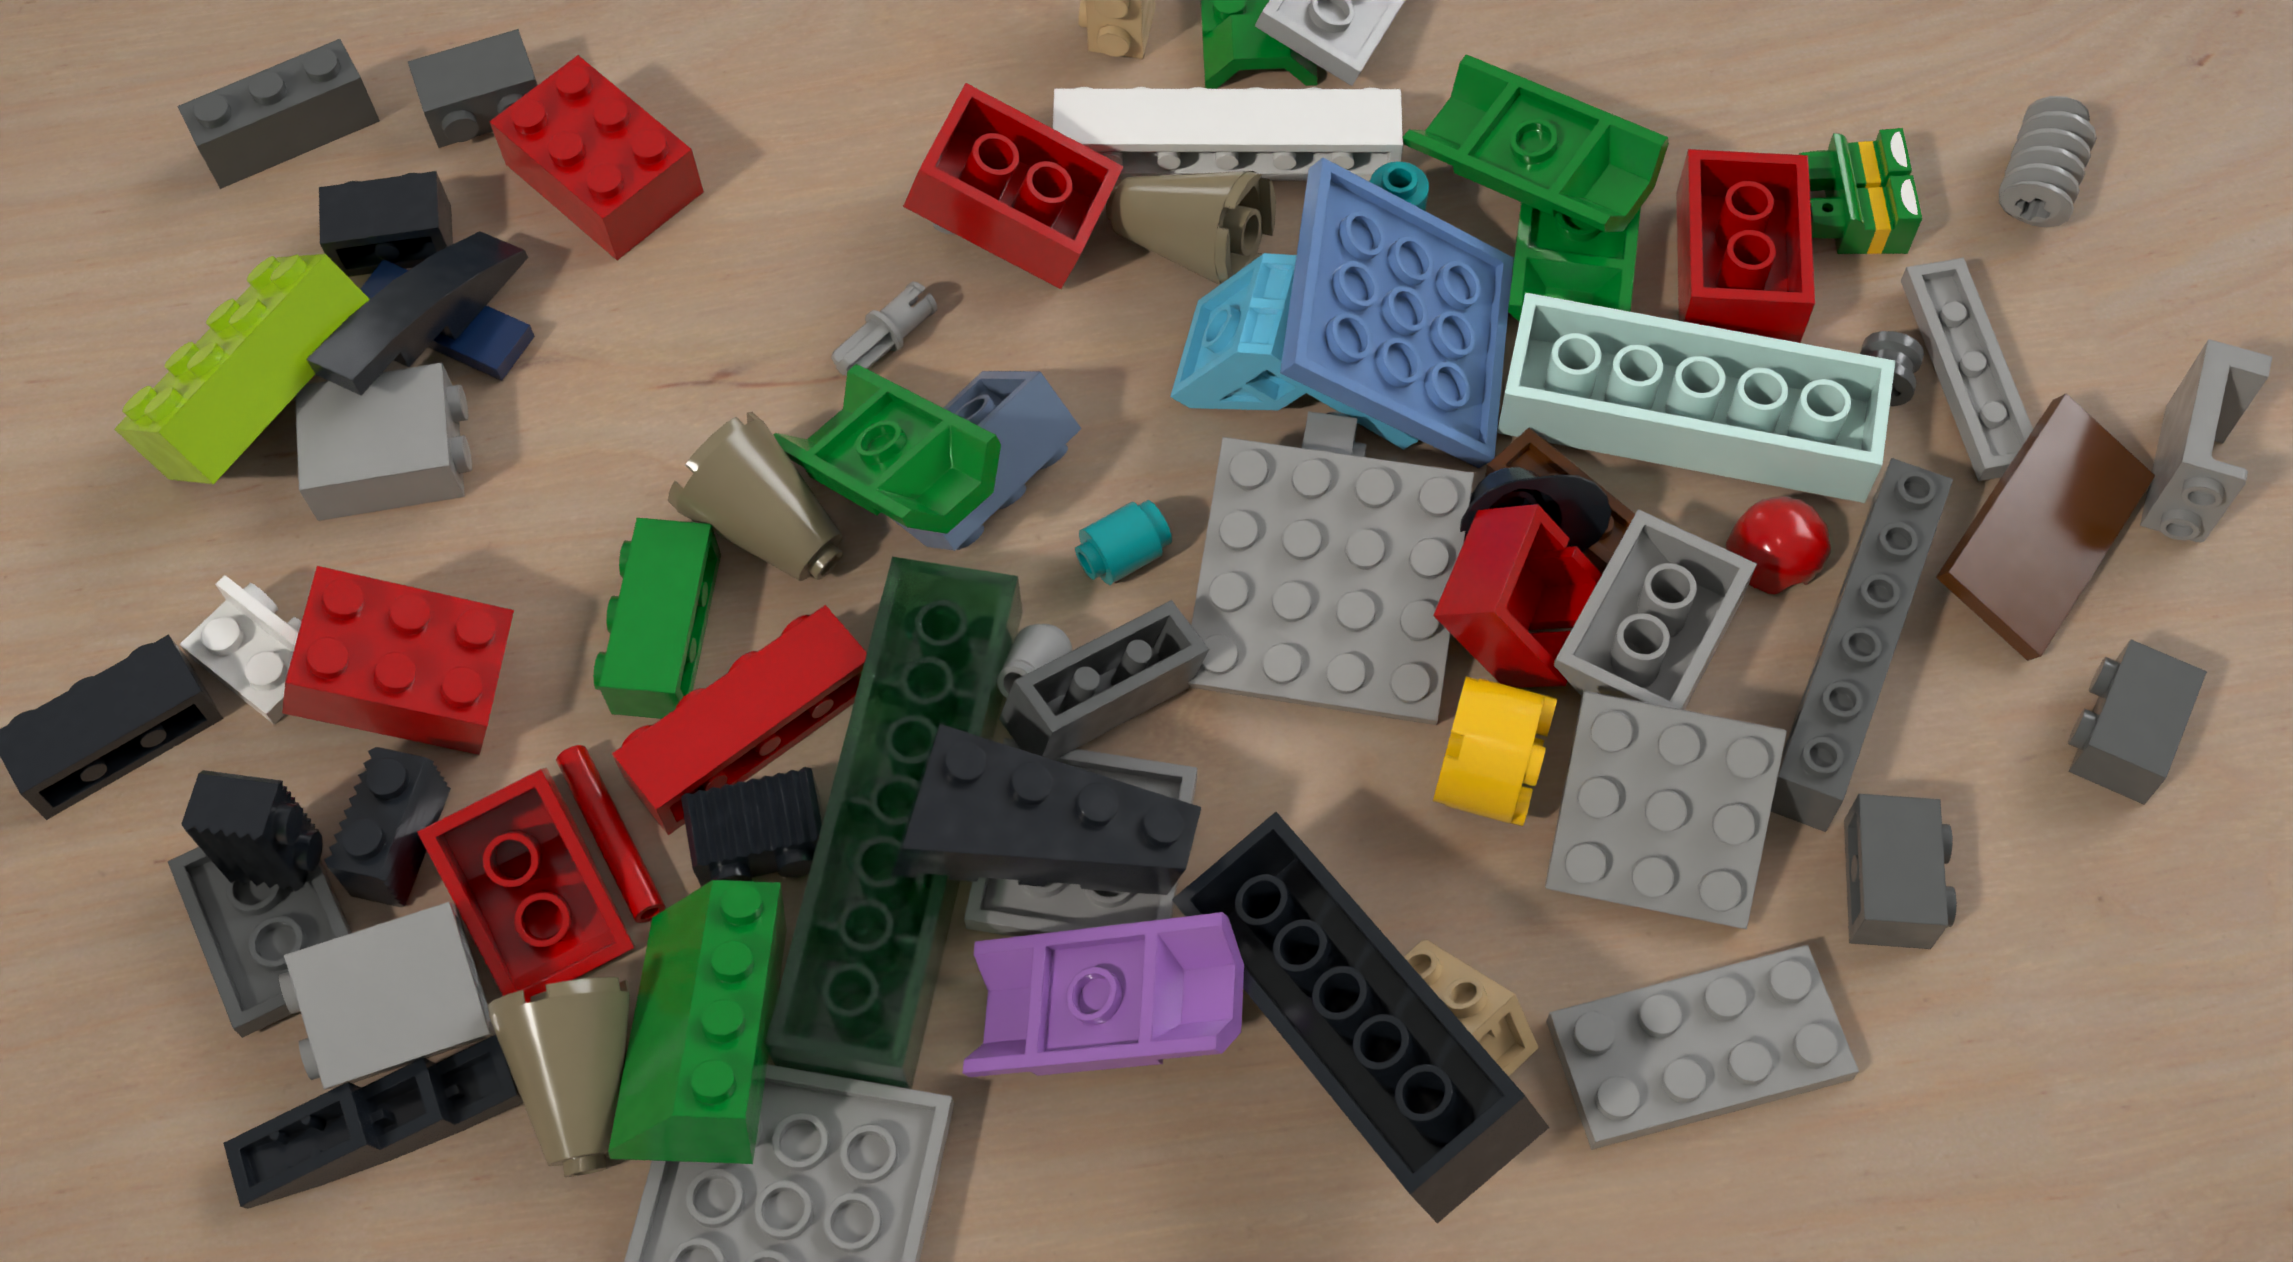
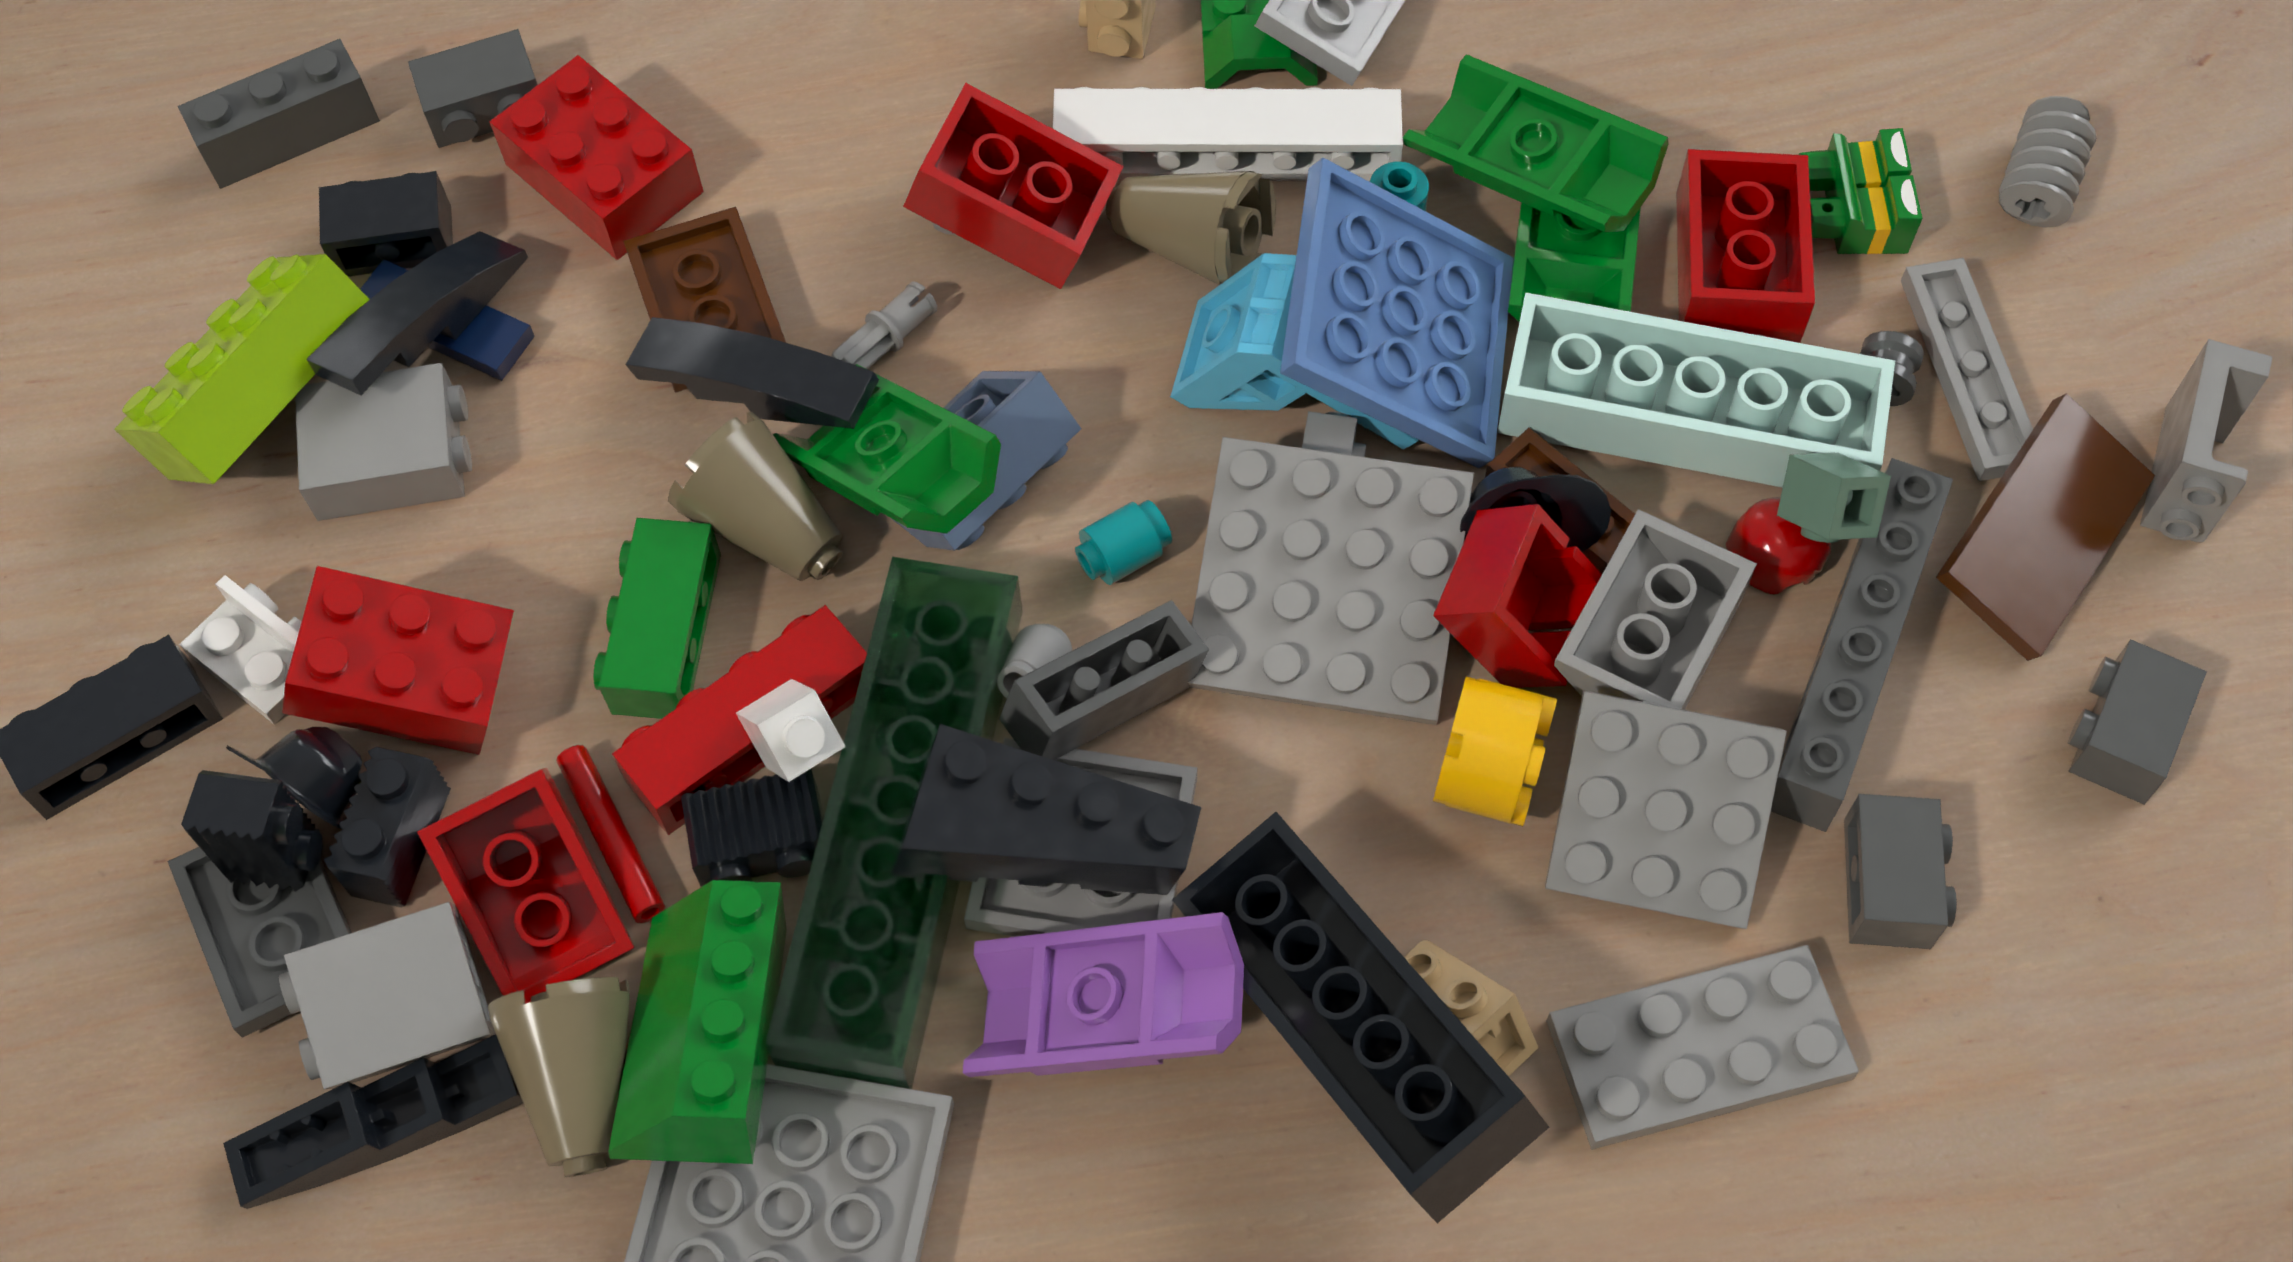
none -> black piece [226,727,362,829]
none -> reddish brown plate [623,207,786,393]
none -> black slope [625,317,879,429]
none -> white brick [736,679,846,782]
none -> sand green brick [1777,453,1891,543]

